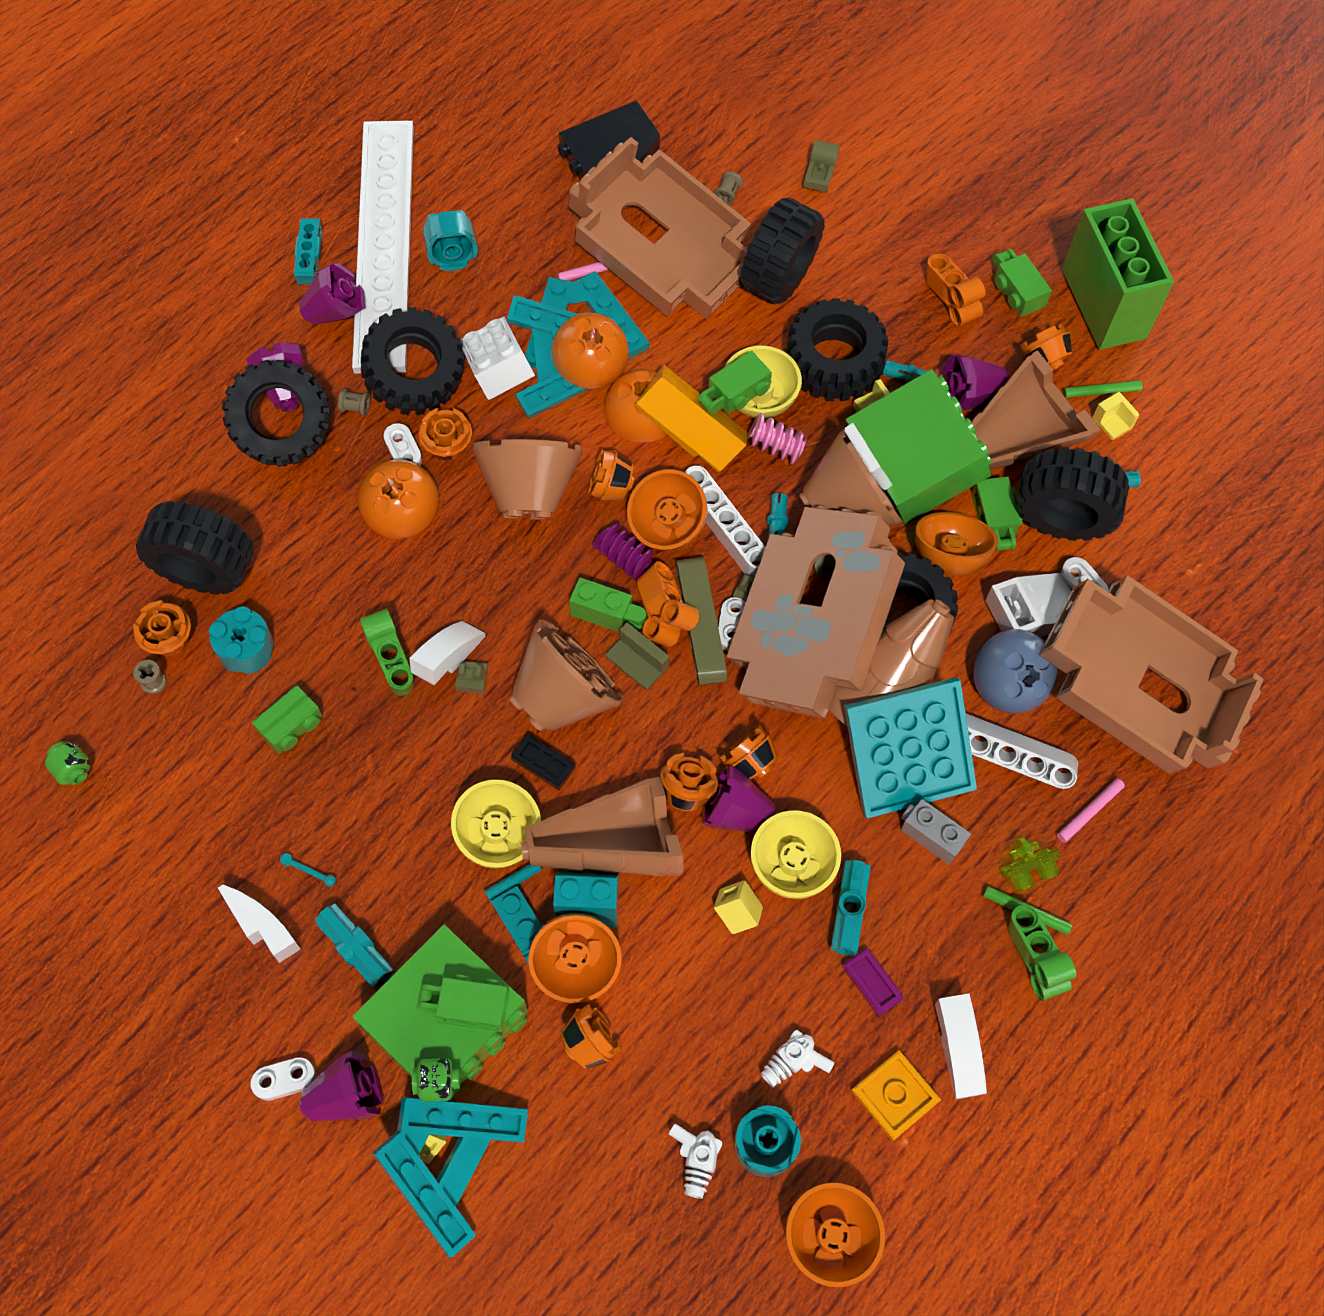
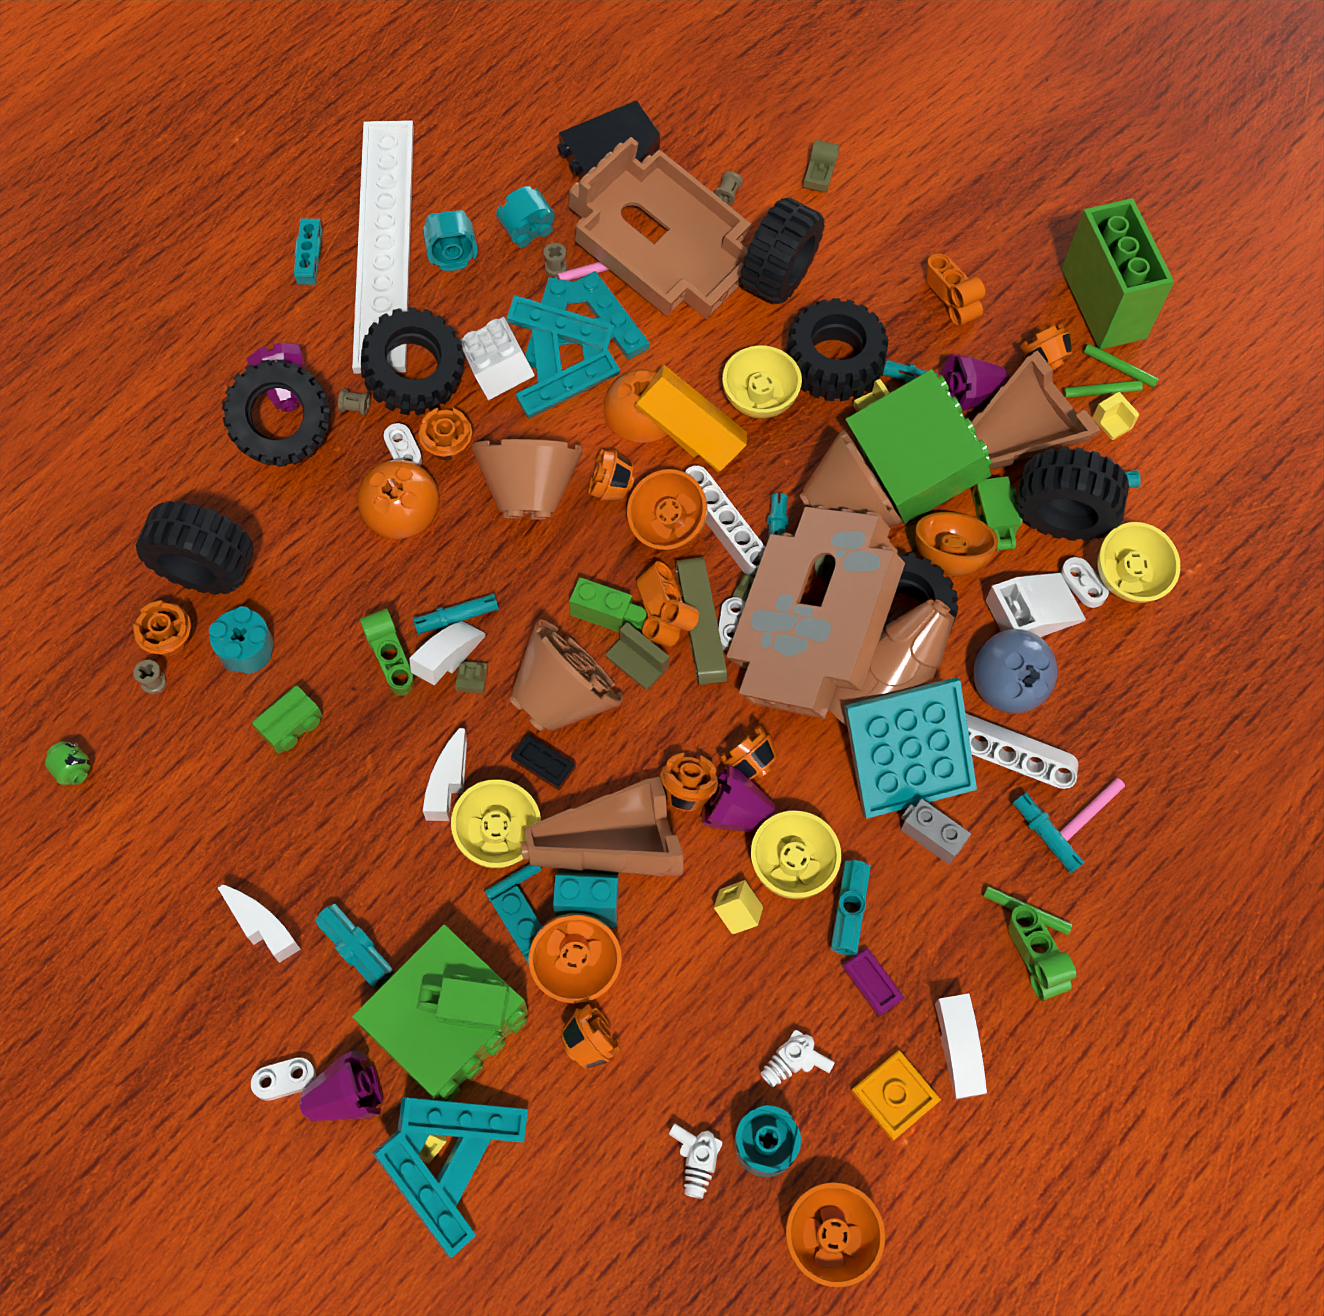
teal hinge [280,853,336,887] -> none
magenta cone [299,262,365,324] -> none
bright green head [412,1058,461,1102] -> none
orange piece [551,312,629,389] -> none
magenta piece [593,523,654,582] -> none
bright green brick [698,350,772,414] -> none
bright pink piece [747,413,807,465] -> none
white tile [844,423,893,490] -> none
bright green brick [992,248,1052,317] -> none
clear neon green hips [999,837,1061,891] -> none
nougat panel [1039,575,1264,774] -> none
none -> teal pin [412,593,499,635]
none -> white slope [423,728,468,821]
none -> teal brick [496,186,555,248]
none -> dark tan bush [543,243,567,277]
none -> teal pin [1013,792,1085,874]
none -> bright green bar [1084,344,1159,388]
none -> light yellow piece [1097,522,1180,603]

